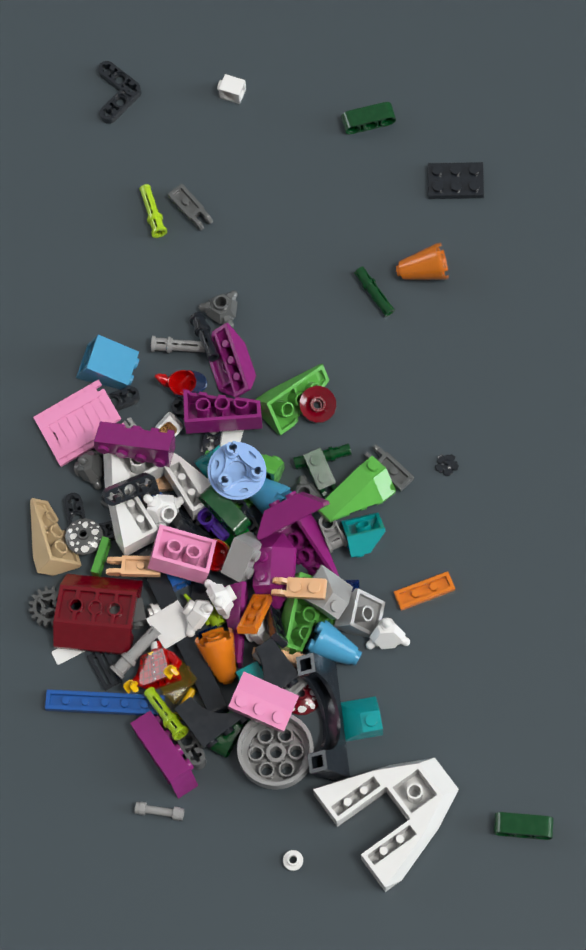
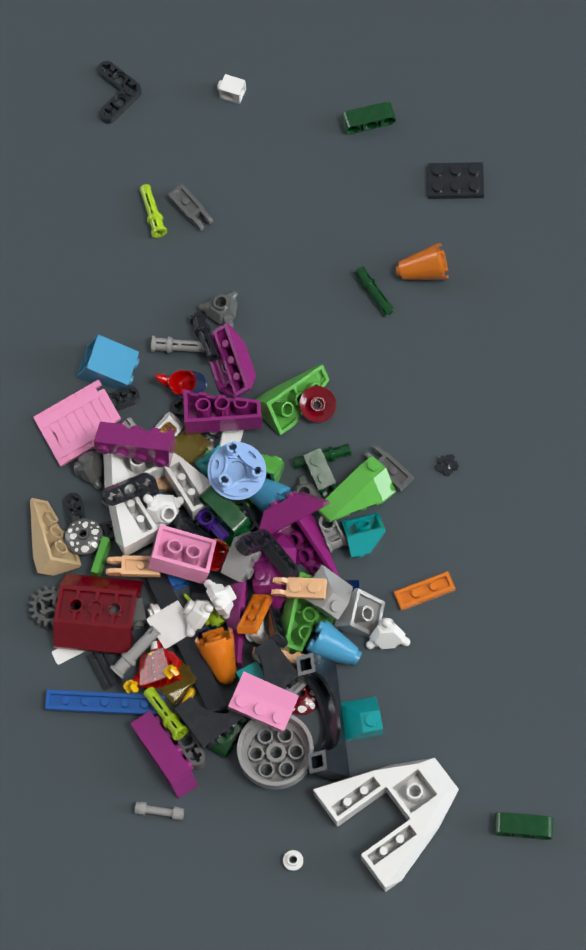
none -> clear yellow piece [174,429,211,465]
none -> black beam [235,529,298,578]

